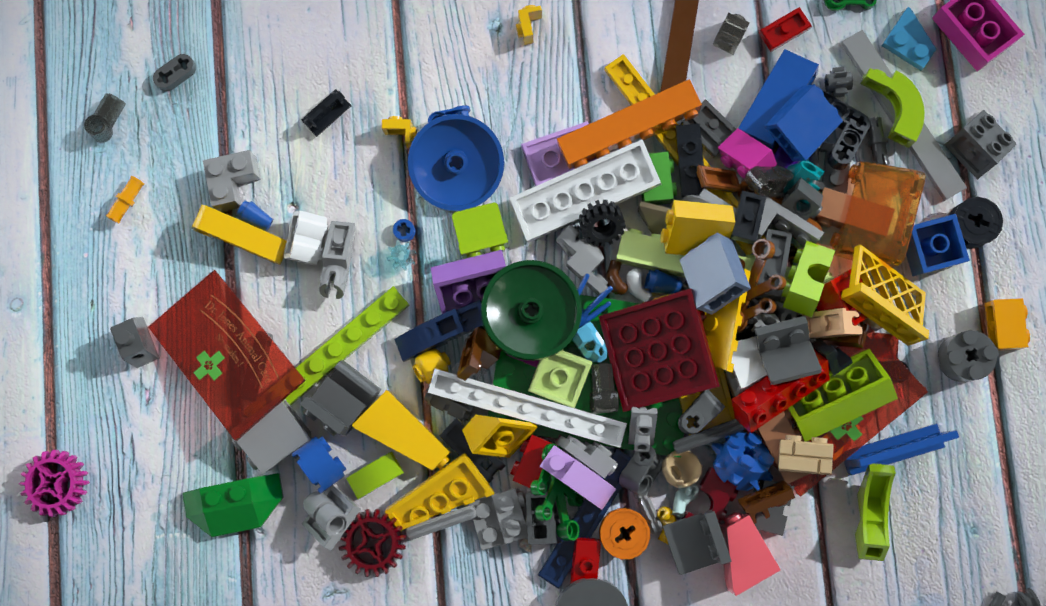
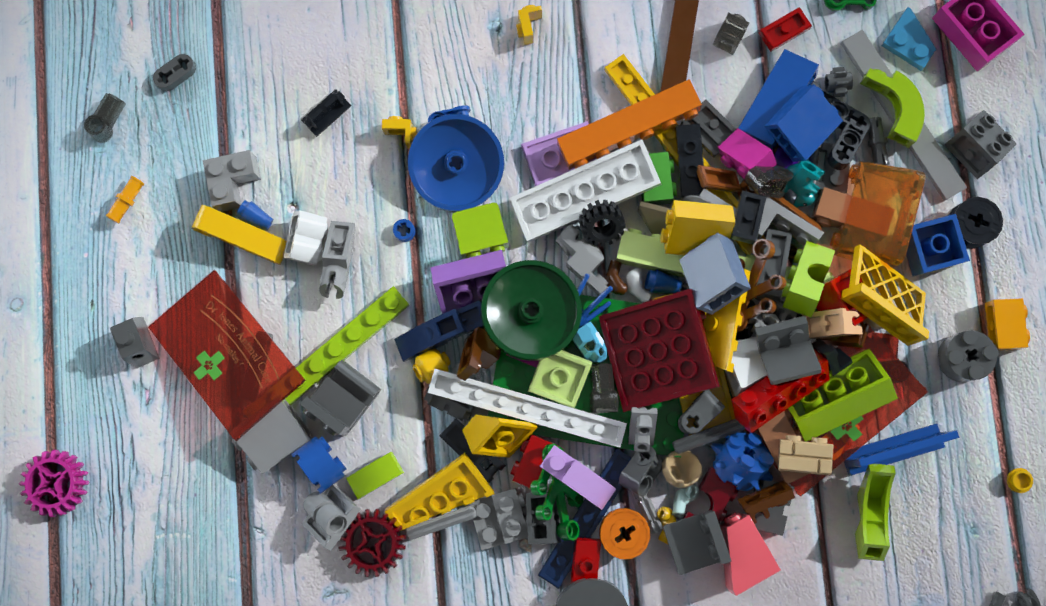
green wedge [182,473,284,537] -> none
yellow slope [352,390,452,470] -> none
clear light blue gear [386,240,417,271] -> none
light grey plate [554,435,618,478] -> none
dark grey brick [781,178,823,221] -> none
none -> yellow plate [1007,468,1033,493]

